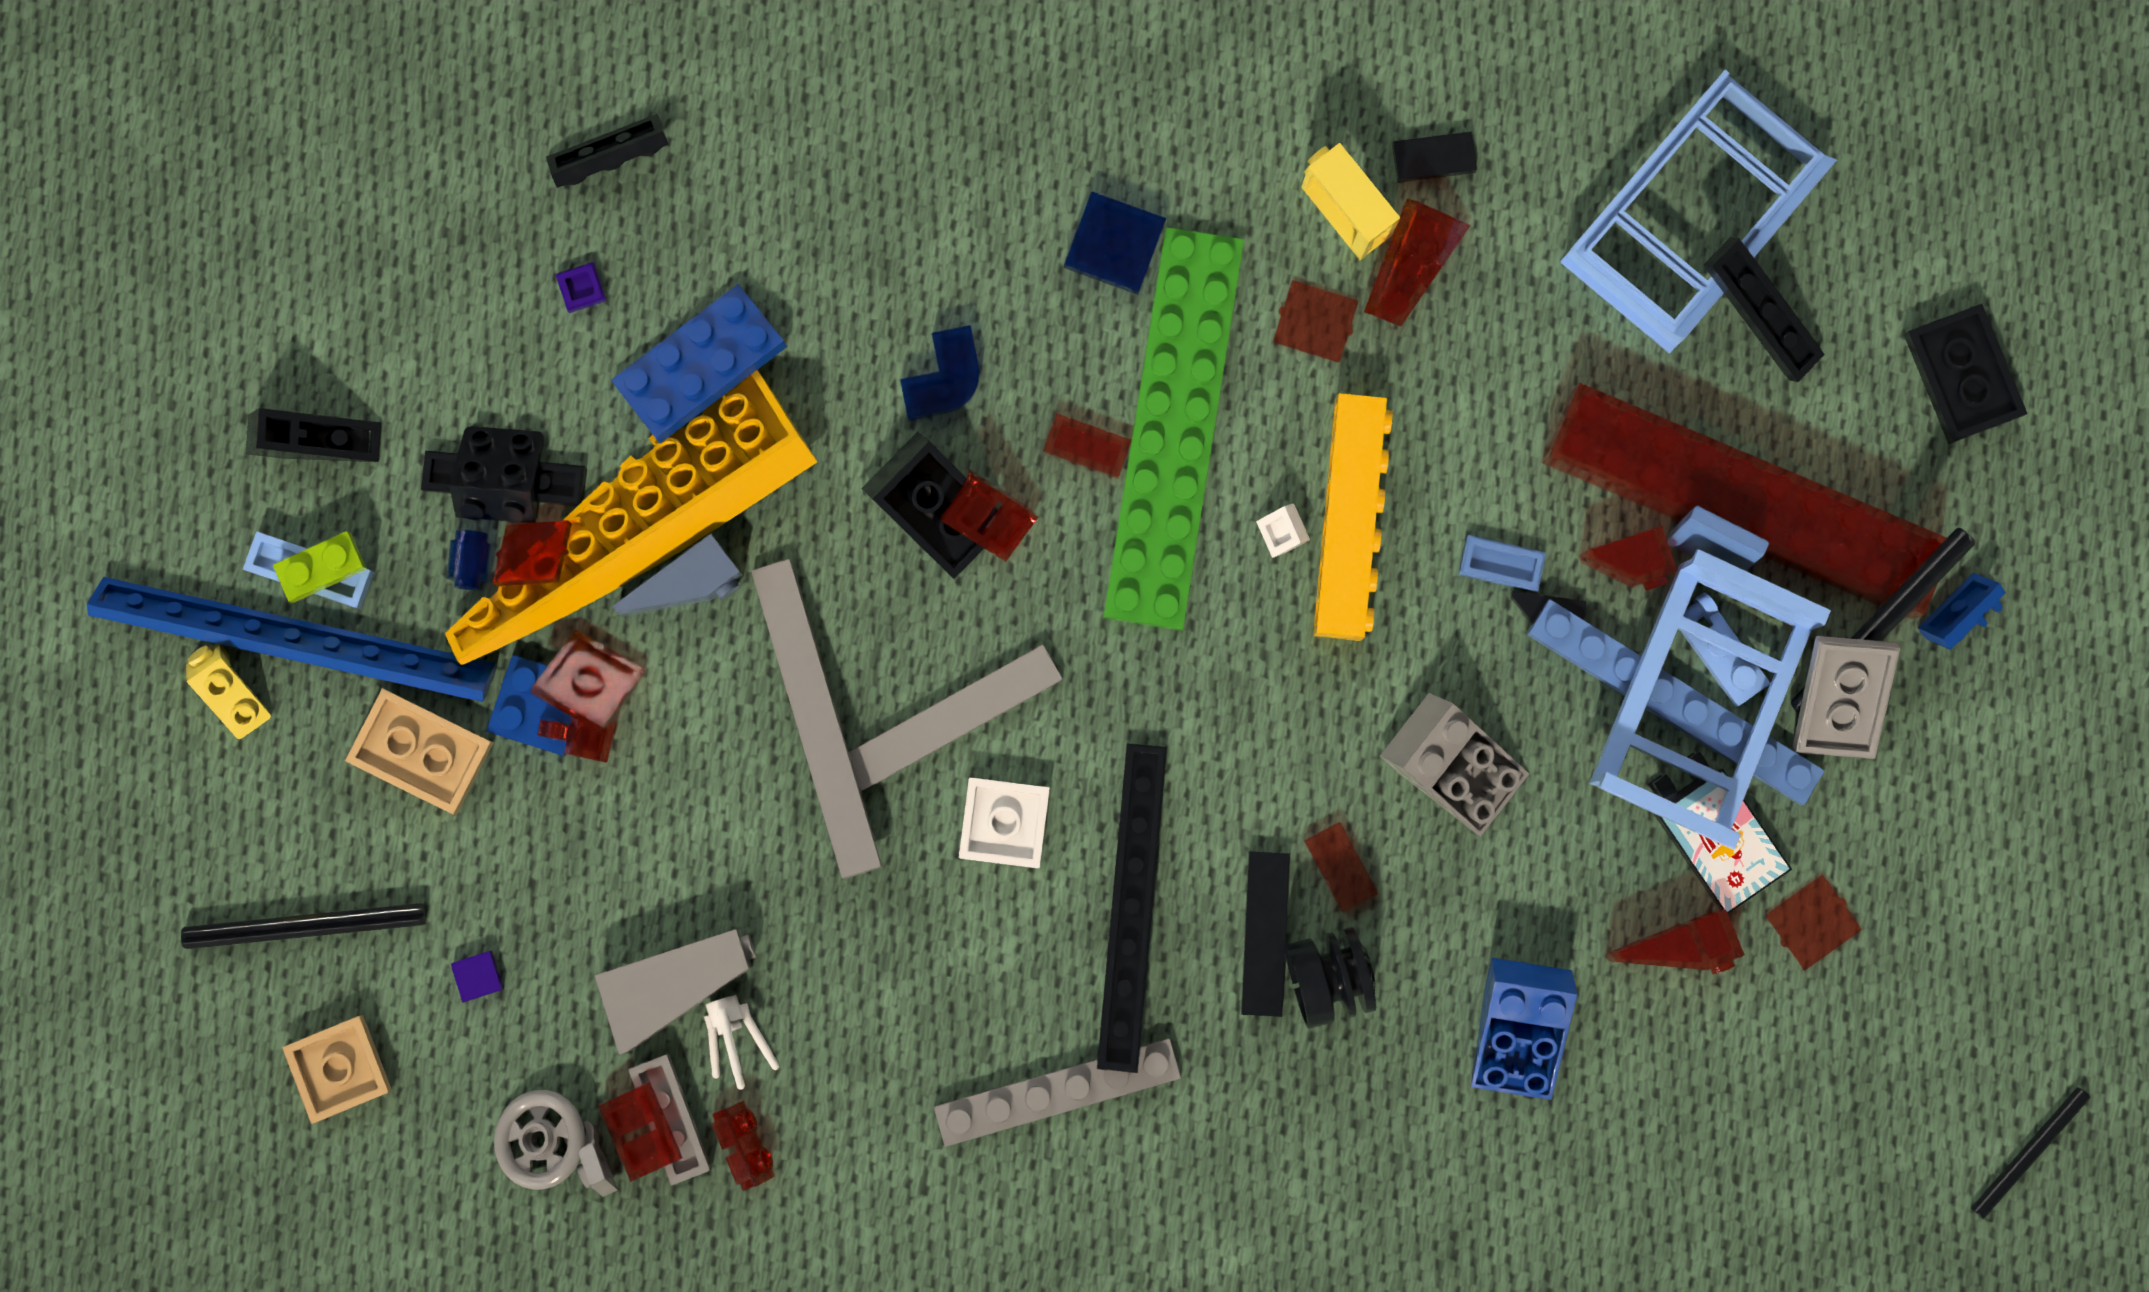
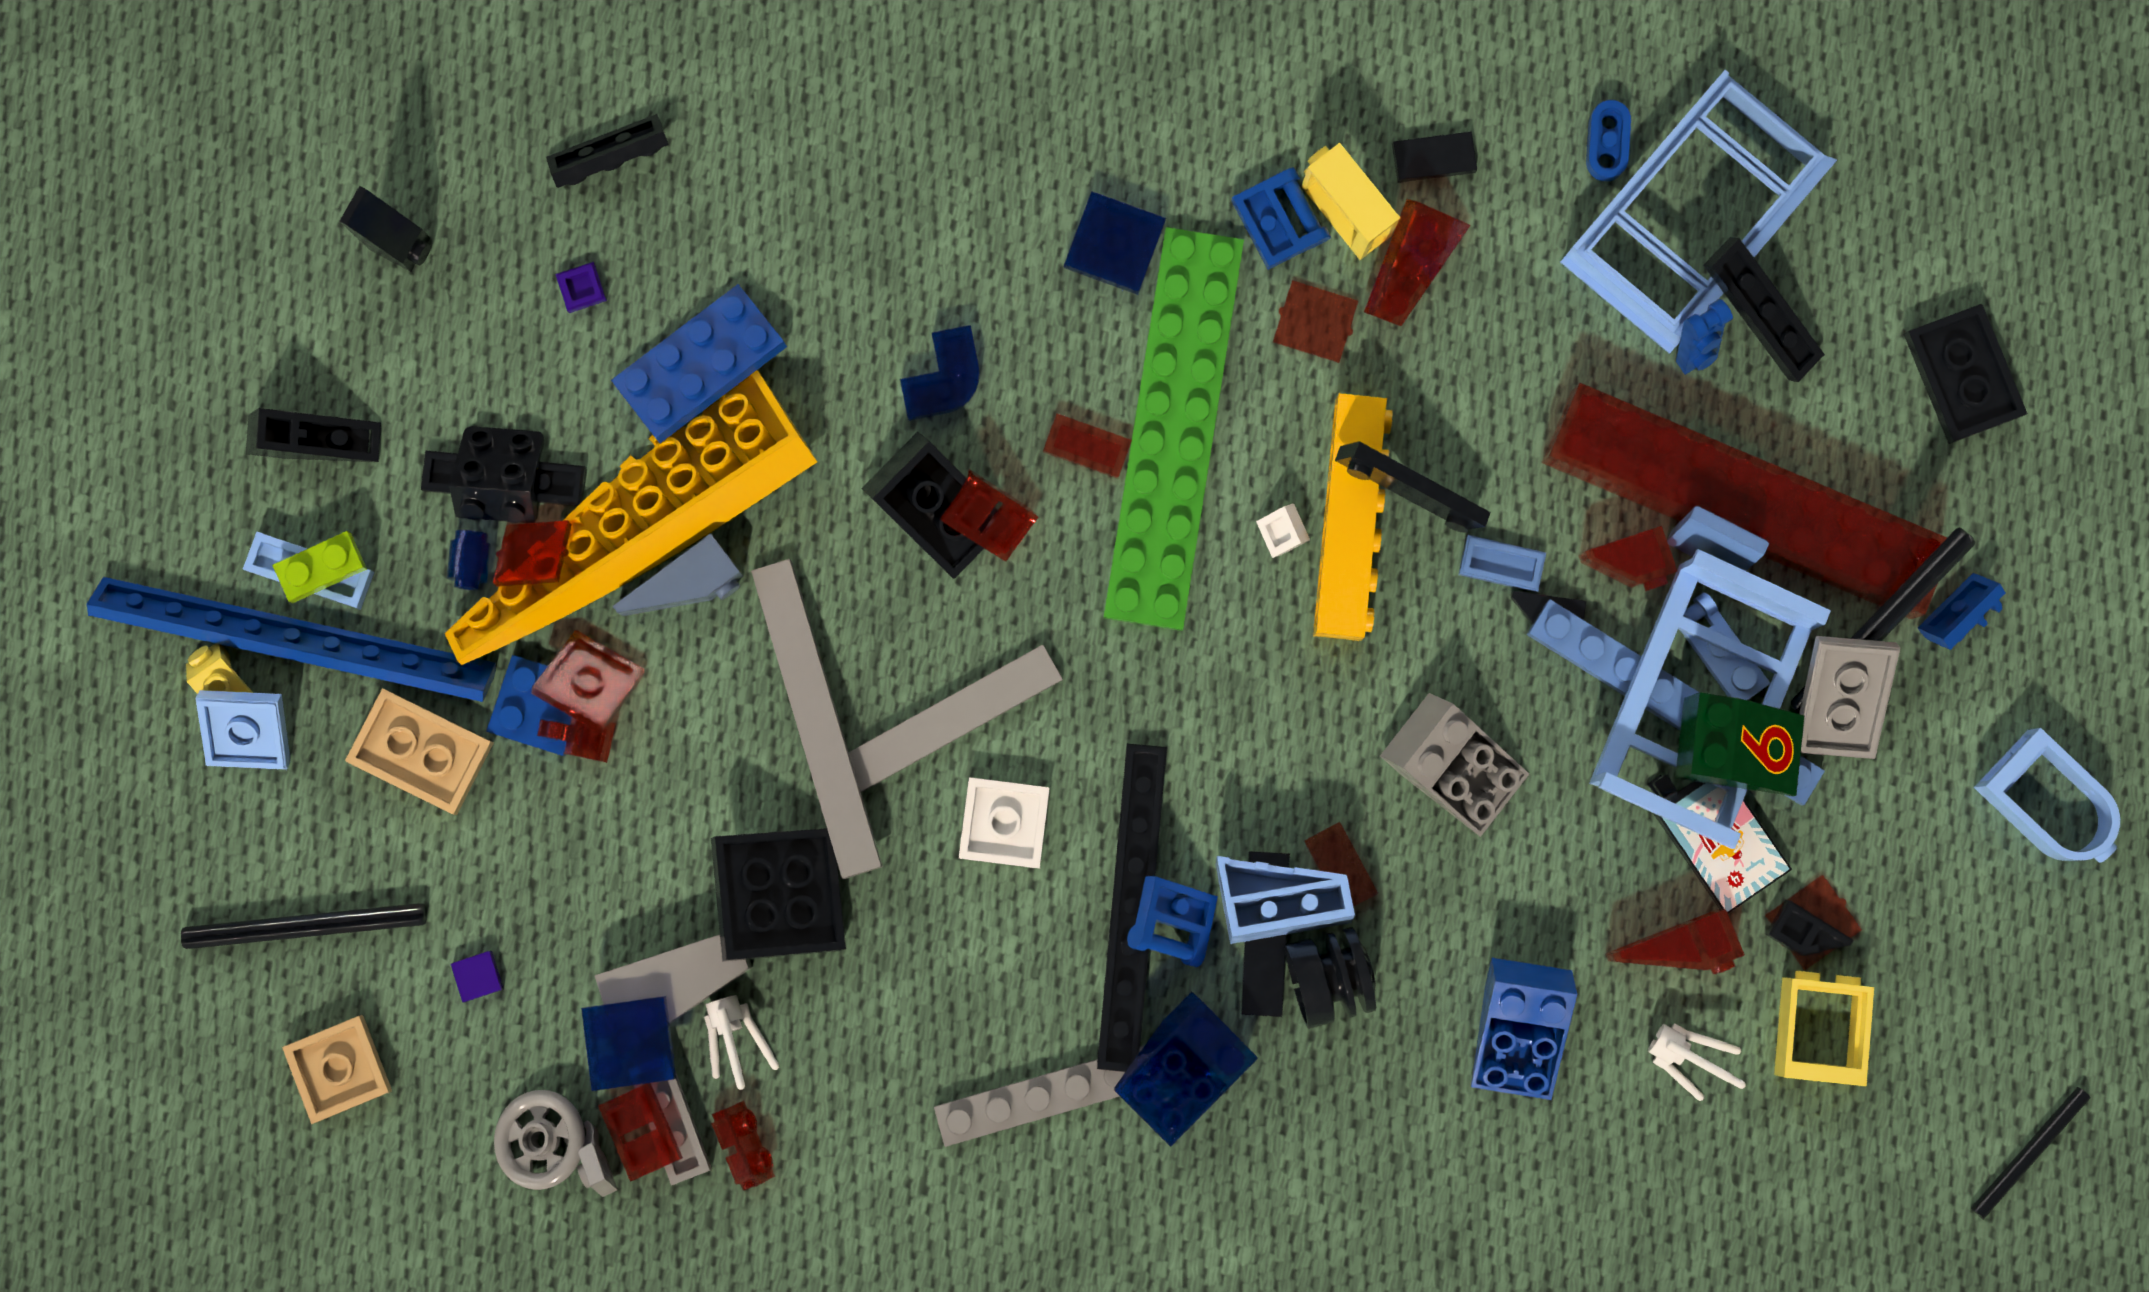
none -> light blue tile [195,690,290,770]
none -> black slope [339,186,431,272]
none -> clear blue plate [581,996,676,1091]
none -> black plate [711,828,846,962]
none -> clear blue slope [1114,992,1258,1147]
none -> blue plate [1127,876,1218,967]
none -> light blue wedge [1215,856,1355,944]
none -> blue plate [1231,167,1331,270]
none -> black plate [1335,441,1491,533]
none -> blue plate [1586,100,1631,182]
none -> white plant [1648,1023,1746,1101]
none -> dark green slope [1675,692,1805,796]
none -> blue plate [1676,299,1733,375]
none -> black tile [1765,900,1854,956]
none -> light yellow window [1774,971,1874,1086]
none -> light blue window [1974,728,2120,863]

